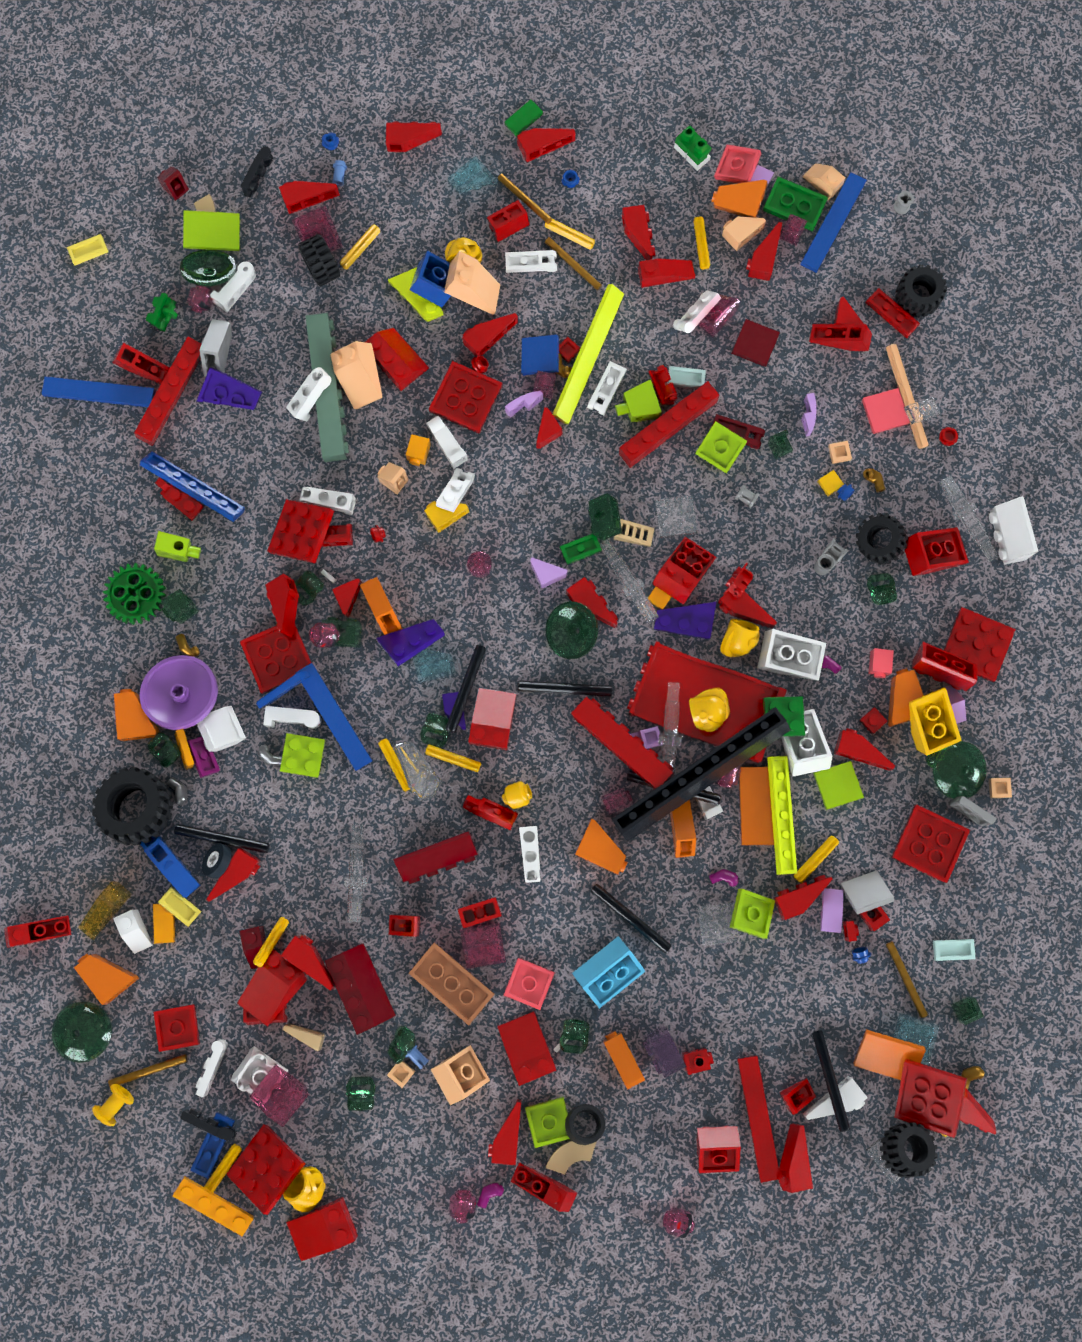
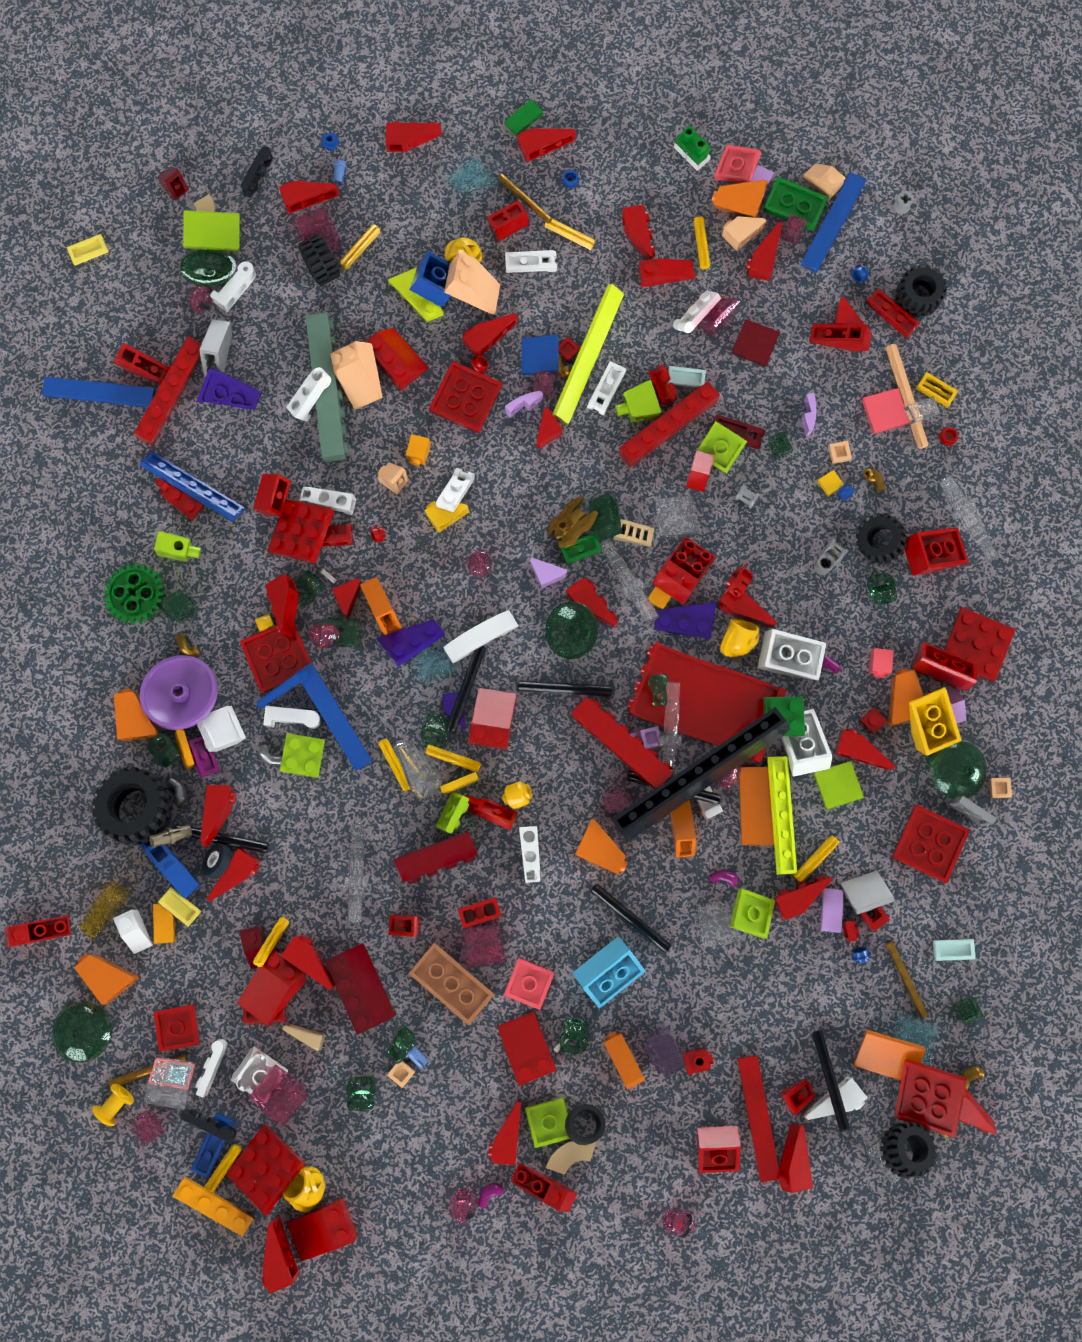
green hips [146,293,178,332] -> none
white leg [426,416,468,469] -> none
light nougat slope [431,1045,490,1105] -> none
pearl gold bar [545,237,602,291] -> none
yellow helmet [689,688,730,732] -> none
white slope [989,496,1038,565] -> none
none -> clear pink brick [131,1111,165,1146]
none -> clear slope [144,1056,196,1110]
none -> dark tan pin [149,824,192,848]
none -> red slope [200,785,236,847]
none -> red brick [253,474,291,516]
none -> yellow hose [255,613,275,632]
none -> red slope [262,1215,300,1294]
none -> lime plate [435,792,469,834]
none -> yellow tile [440,772,479,795]
none -> white slope [443,610,518,664]
none -> pearl gold piece [548,496,598,548]
none -> piece [648,674,669,707]
none -> slope [686,450,714,492]
none -> blue plate [852,264,869,283]
none -> yellow tile [916,372,958,408]

